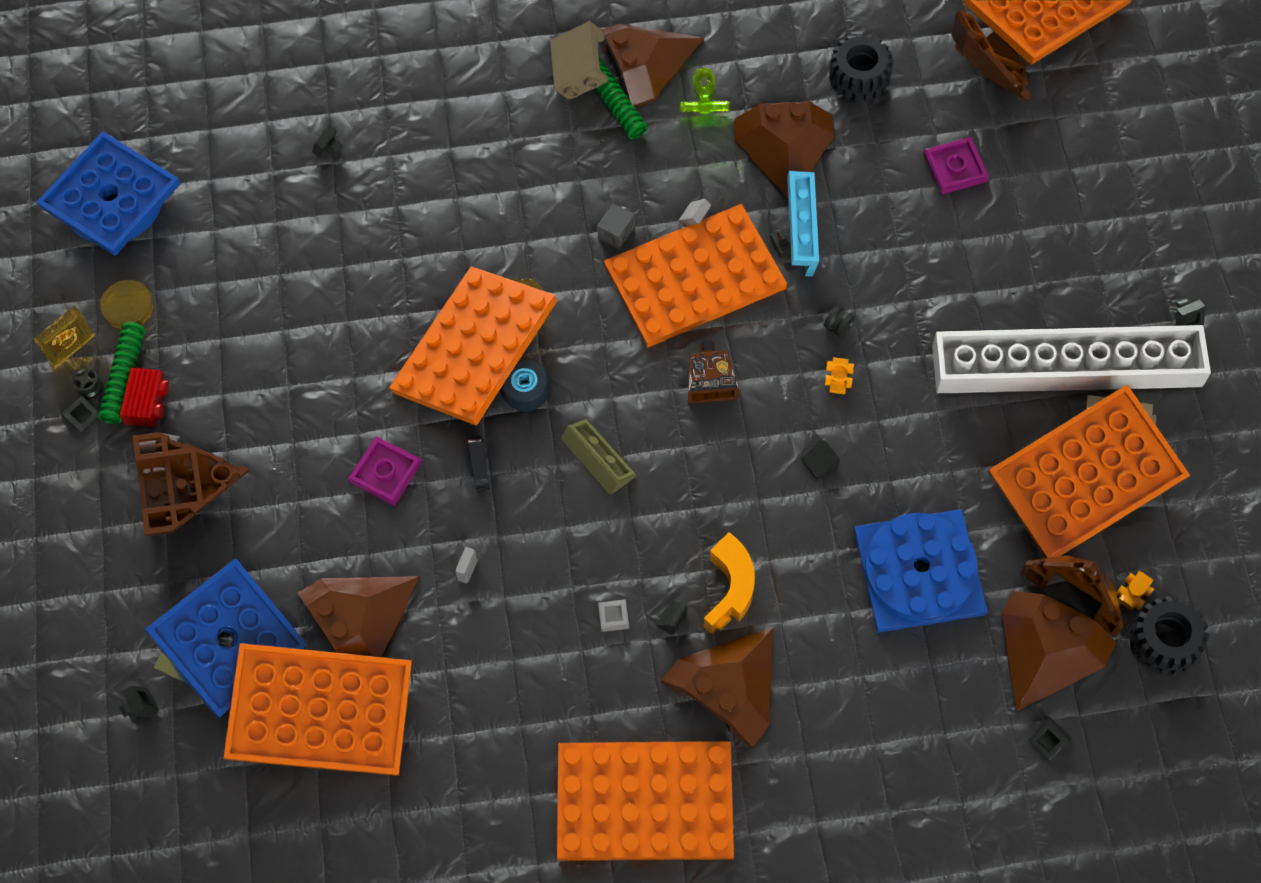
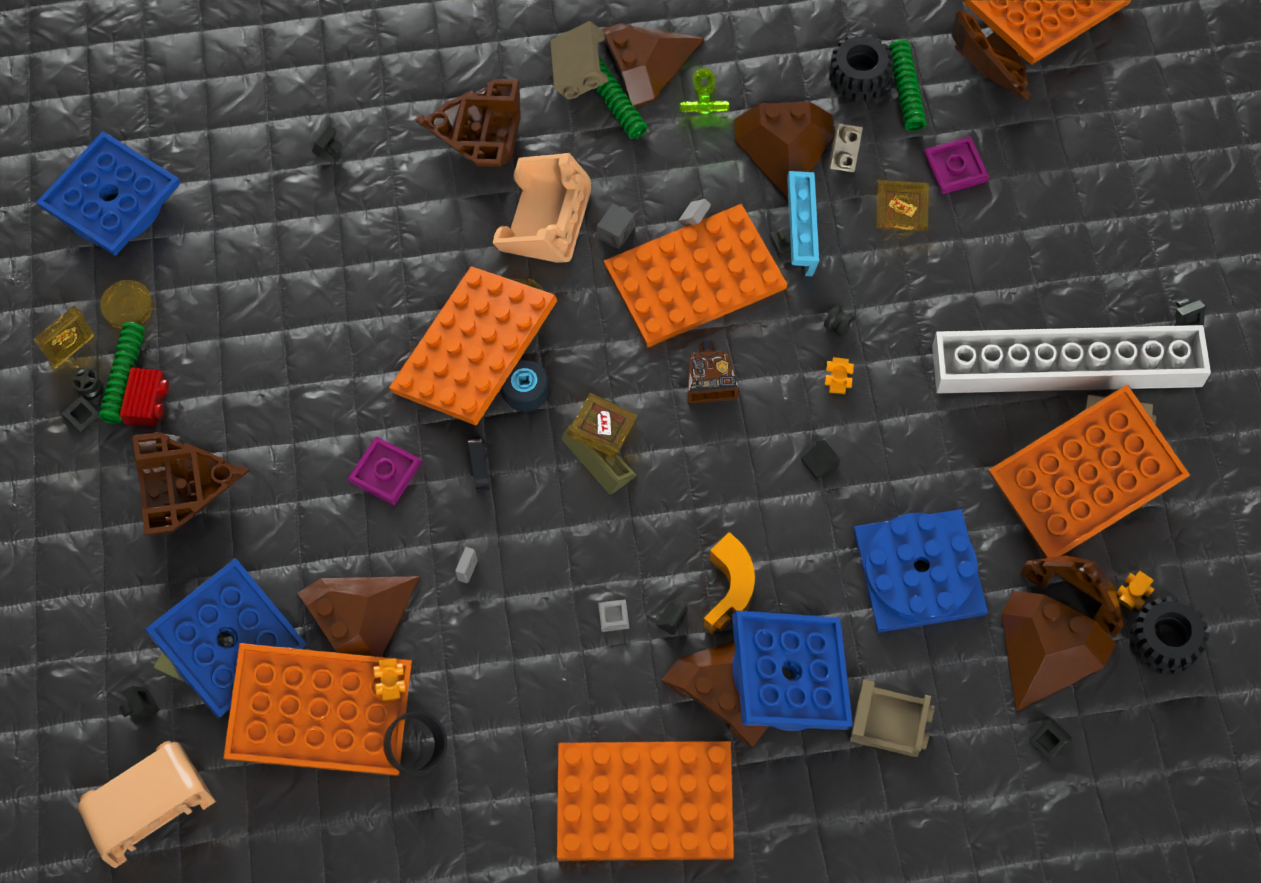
none -> light nougat windscreen [77,741,216,868]
none -> light orange piece [374,658,405,701]
none -> black tyre [383,711,448,775]
none -> reddish brown wedge [415,79,521,167]
none -> light nougat windscreen [493,153,591,263]
none -> clear yellow tile [567,393,638,458]
none -> blue piece [732,611,853,731]
none -> dark tan hips [829,123,863,172]
none -> dark tan panel [850,679,935,757]
none -> clear yellow tile [876,180,929,231]
none -> green piece [888,40,927,131]

